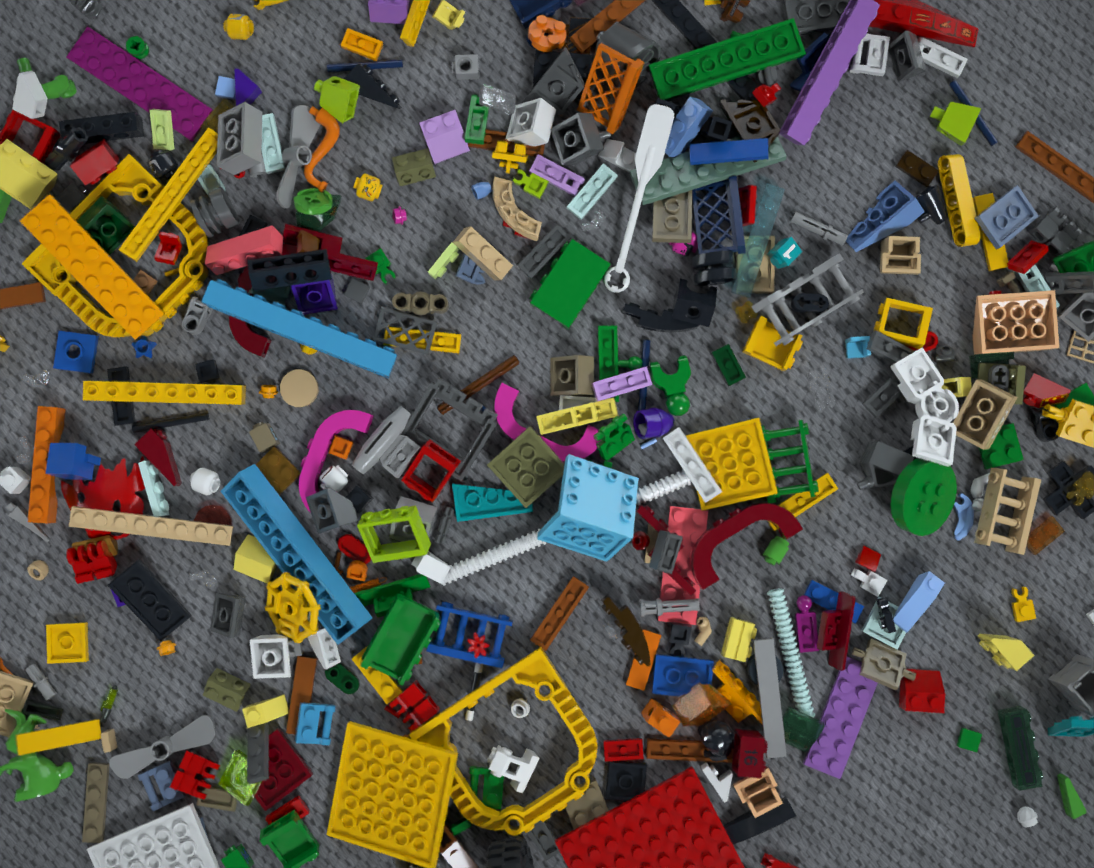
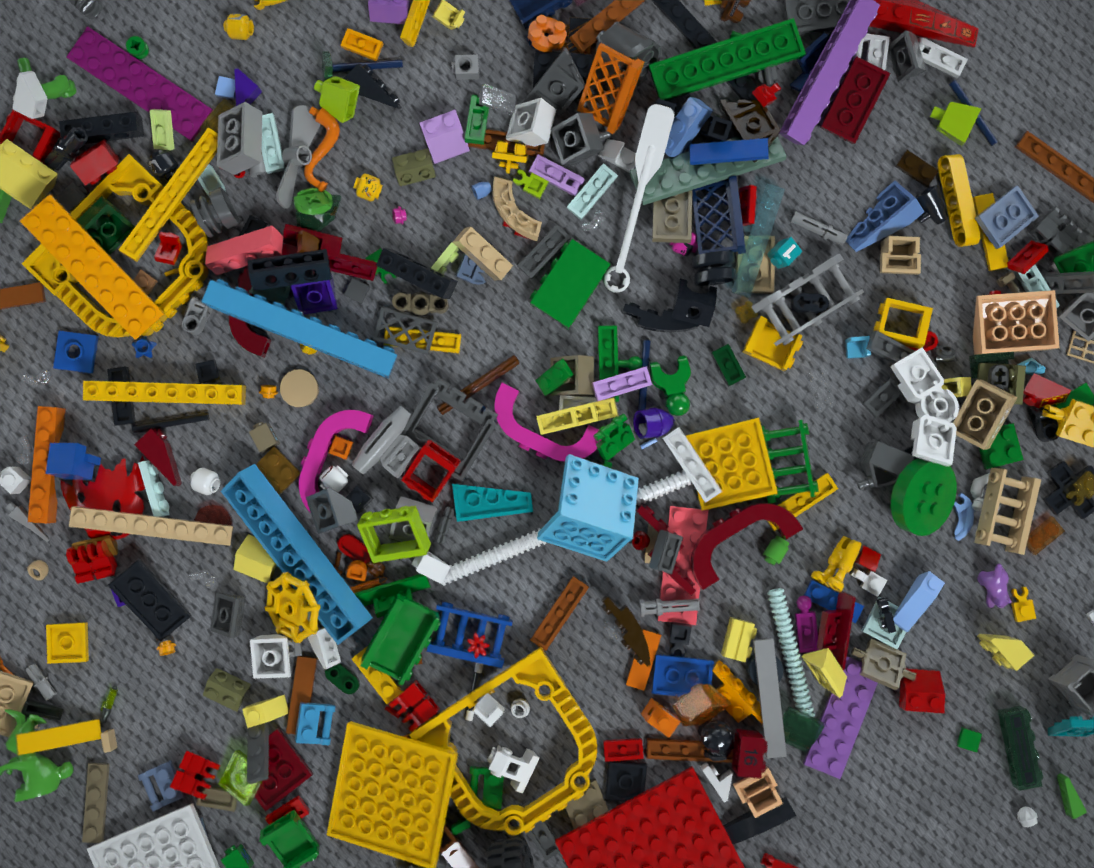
light grey piece [109,715,216,779] -> none
olive plate [487,426,565,508] -> none
tan arm [694,617,712,646] -> none
none -> clear green tile [322,51,333,82]
none -> reddish brown plate [367,562,386,578]
none -> black brick [376,248,458,299]
none -> white panel [473,693,505,727]
none -> green plate [535,359,574,396]
none -> light yellow slope [801,648,847,698]
none -> yellow piece [811,536,861,592]
none -> dark red plate [820,56,891,145]
none -> medium lavender animal [977,564,1012,608]
none -> medium azure tile [1017,358,1046,375]

